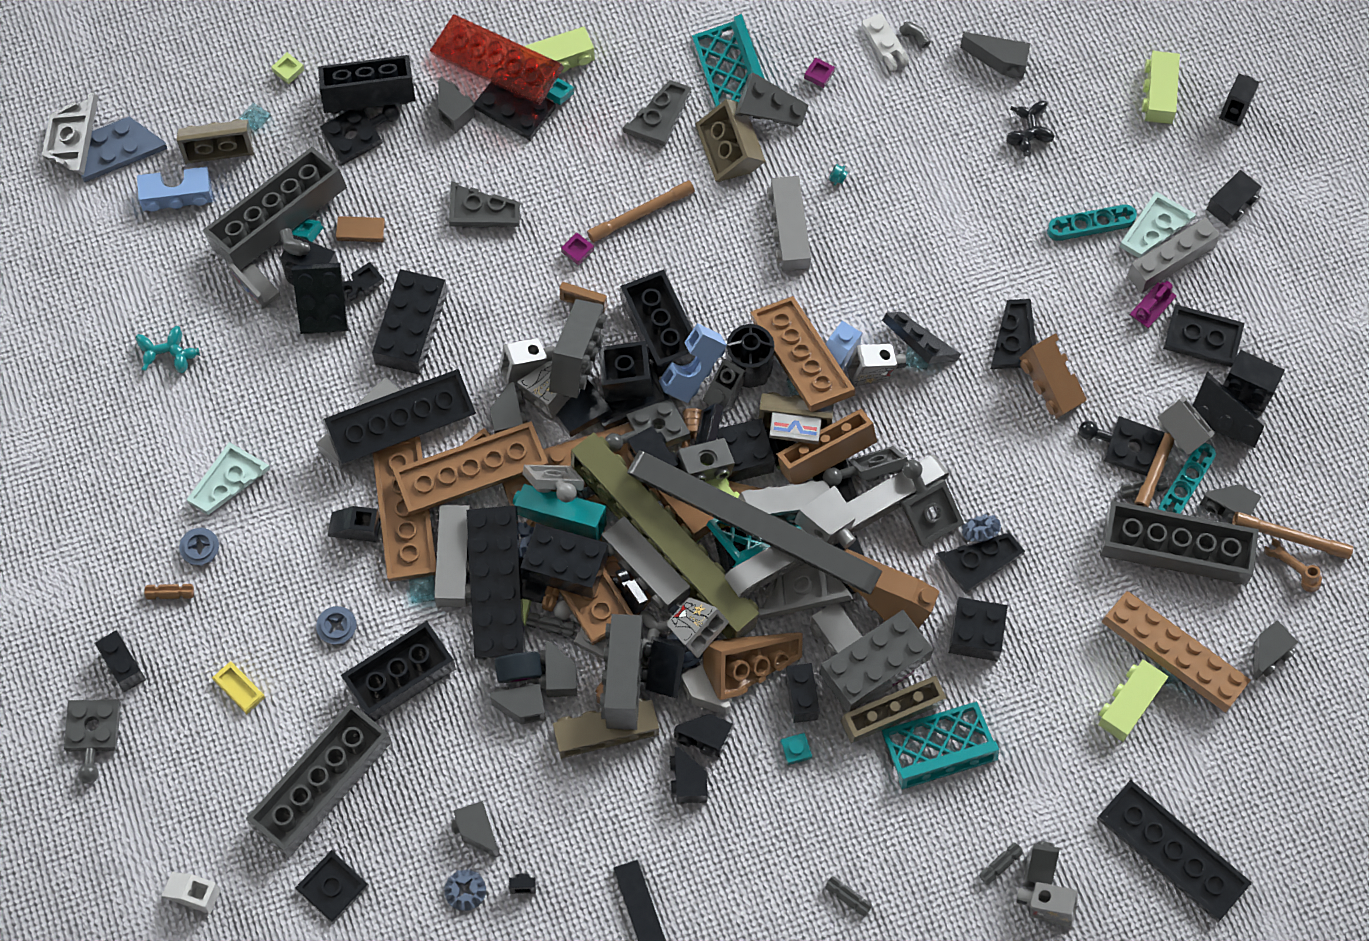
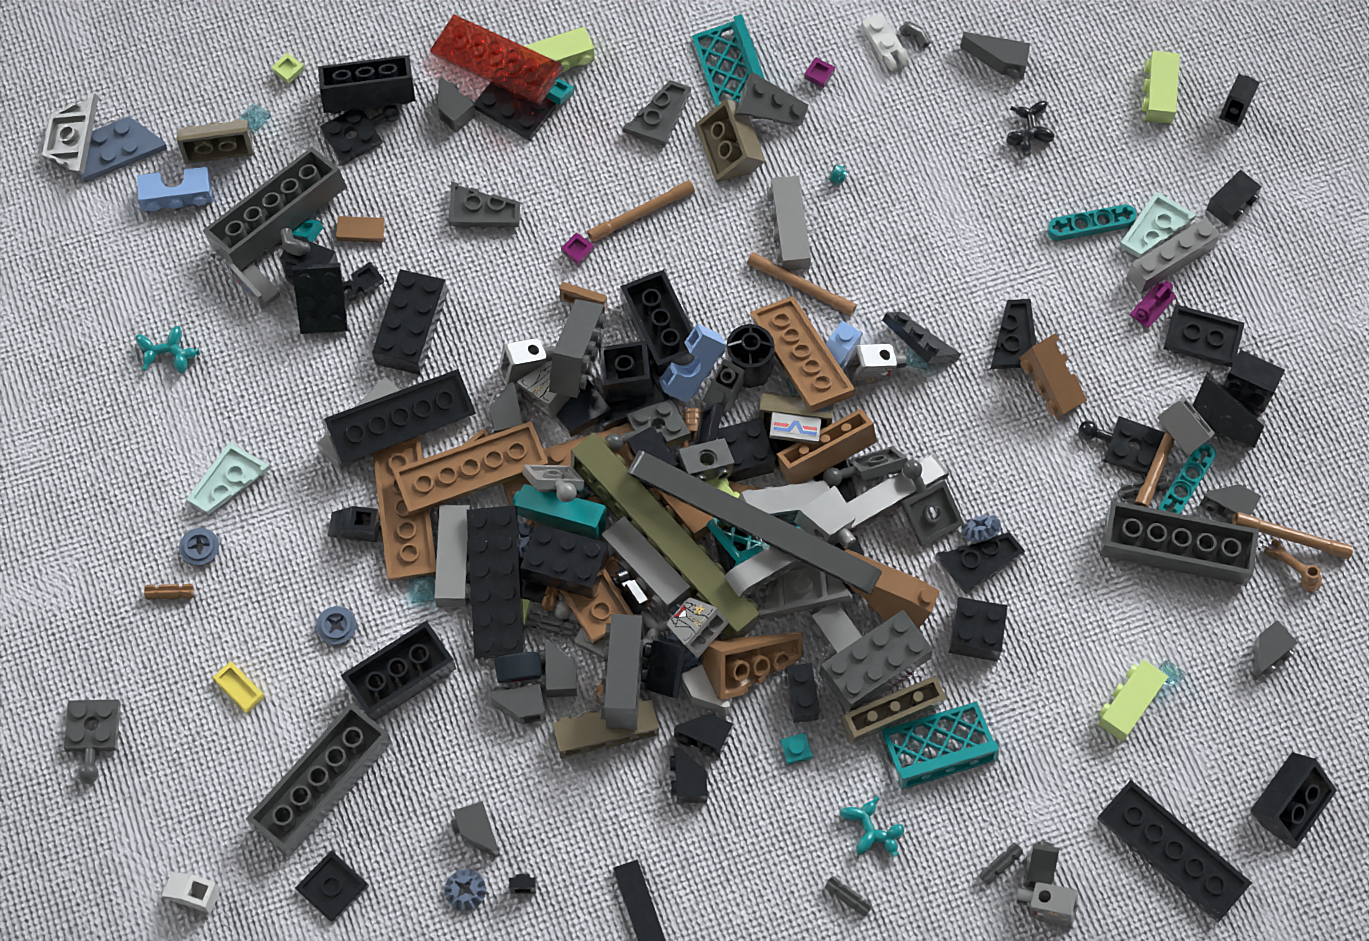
black brick [94,630,146,693] -> none
medium nougat plate [1101,591,1251,713] -> none
none -> medium nougat piece [747,252,857,317]
none -> teal piece [840,796,905,858]
none -> black slope [1250,752,1337,849]

